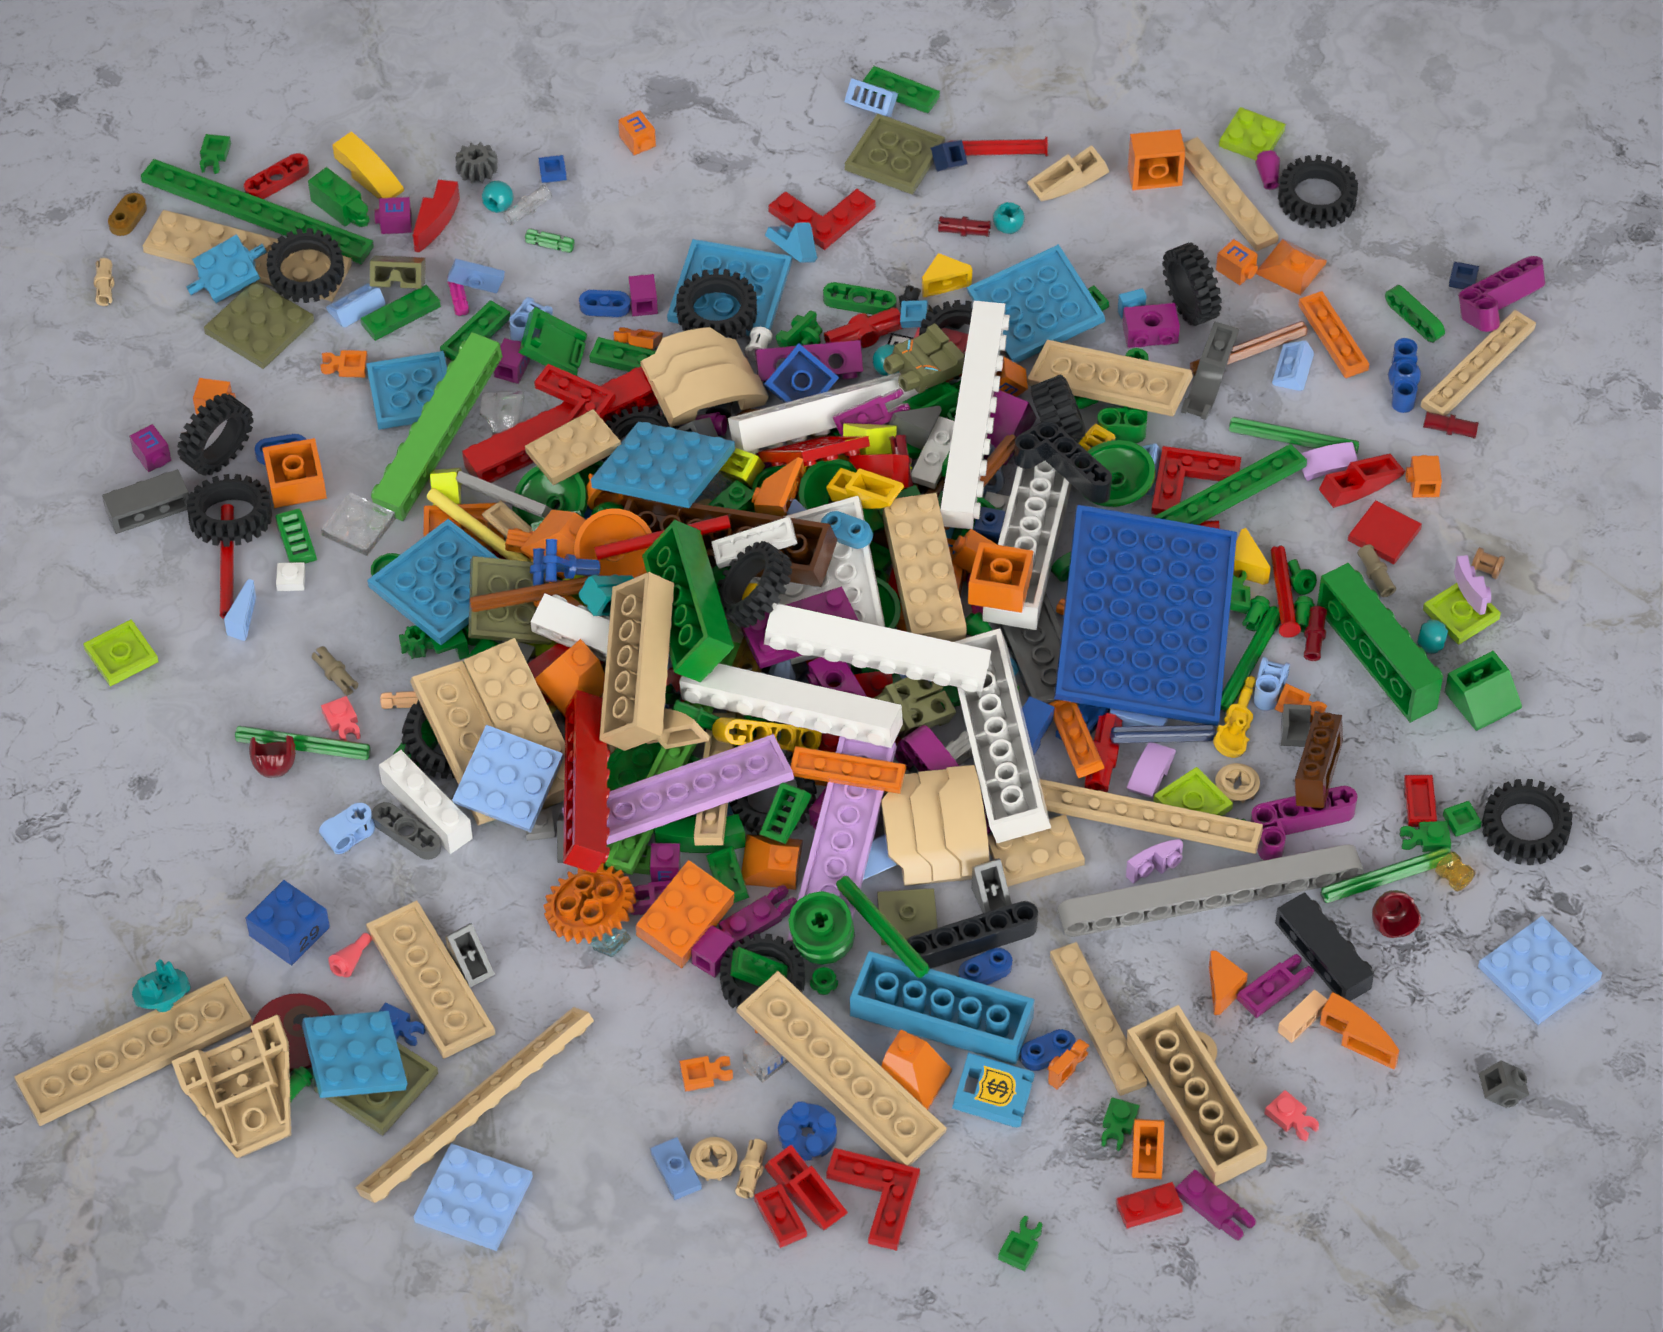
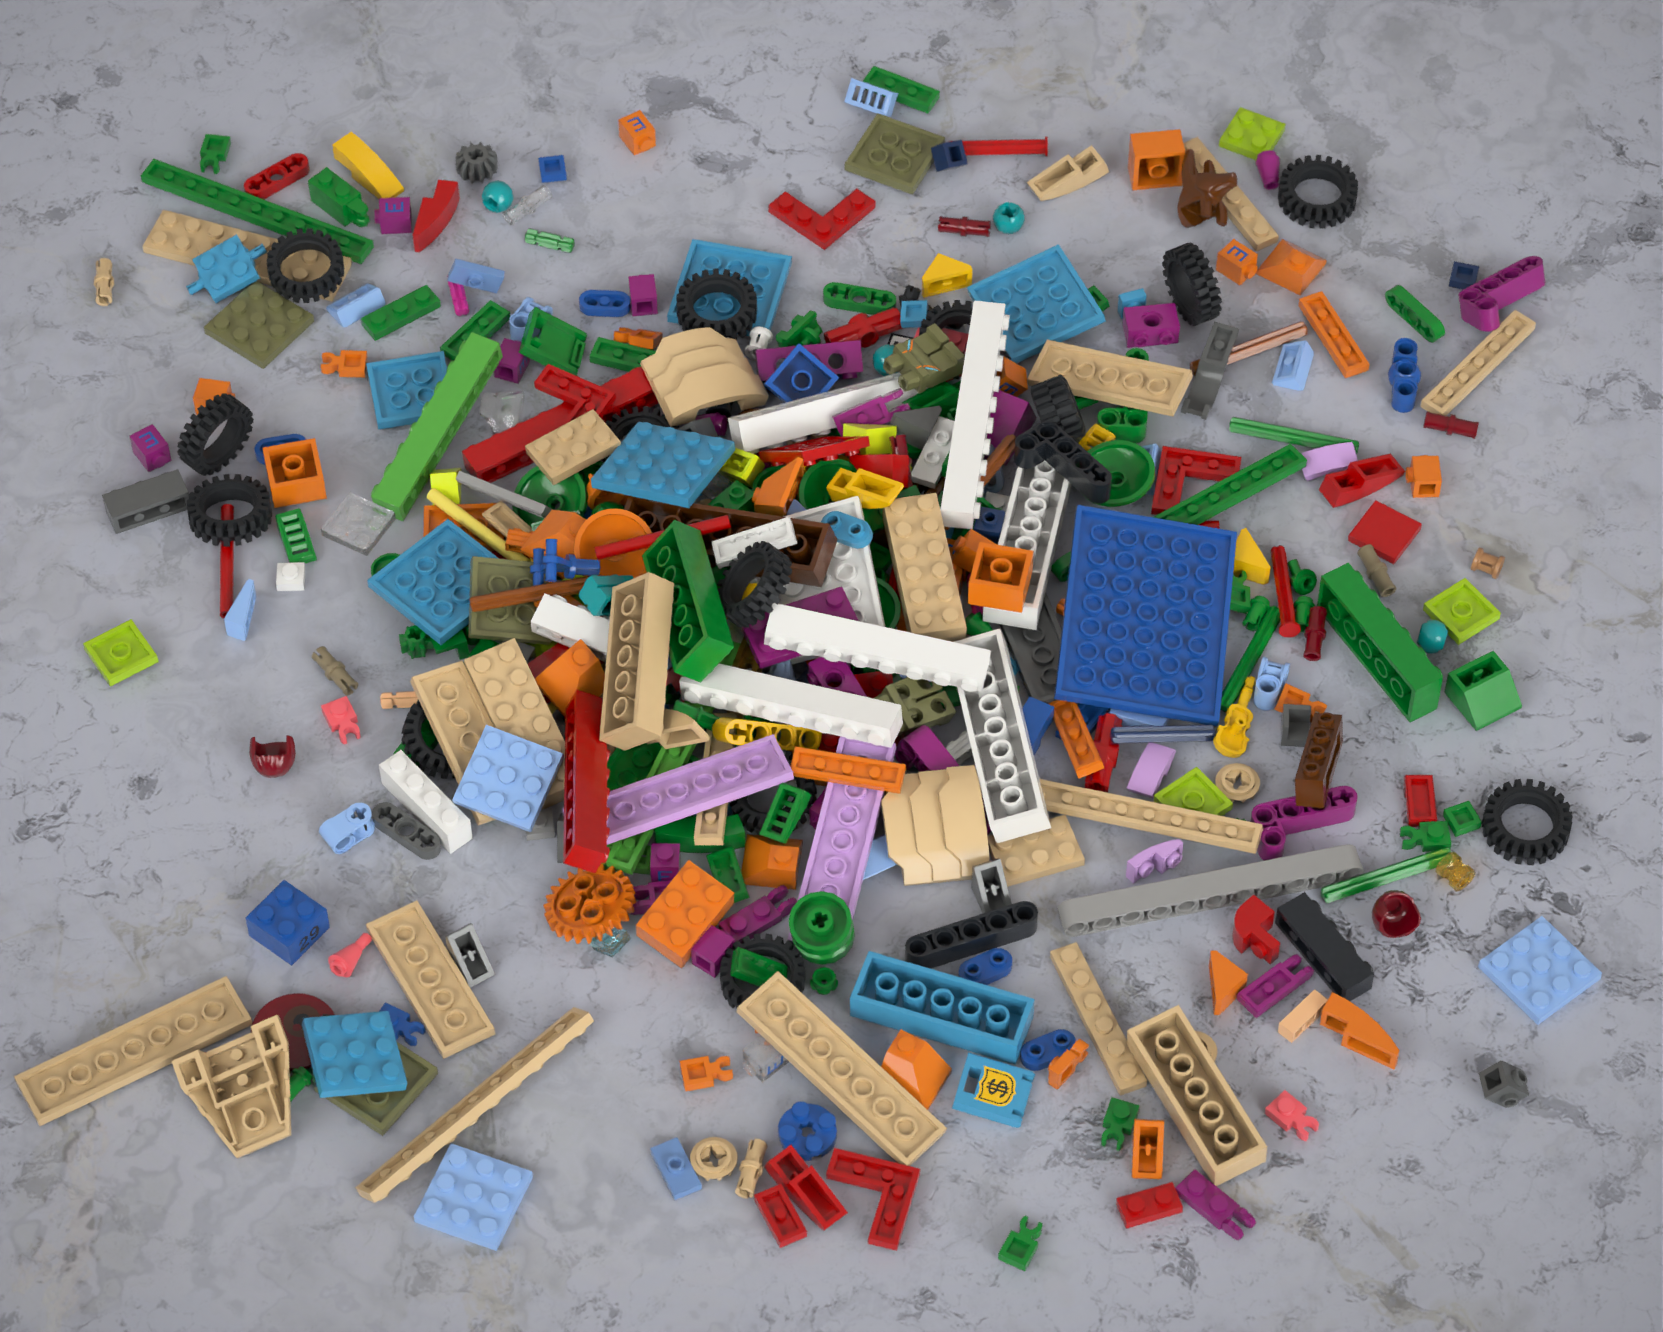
pearl gold plate [108,193,147,236] -> none
teal plate [132,959,191,1012] -> none
green axle [235,726,371,760] -> none
olive brick [370,255,426,289] -> none
dark azure slope [765,222,817,263] -> none
green axle [836,876,930,978] -> none
olive plate [877,888,938,945] -> none
lavender slope [1454,555,1491,615] -> none
none -> reddish brown piece [1177,149,1237,228]
none -> red brick [1232,894,1280,965]

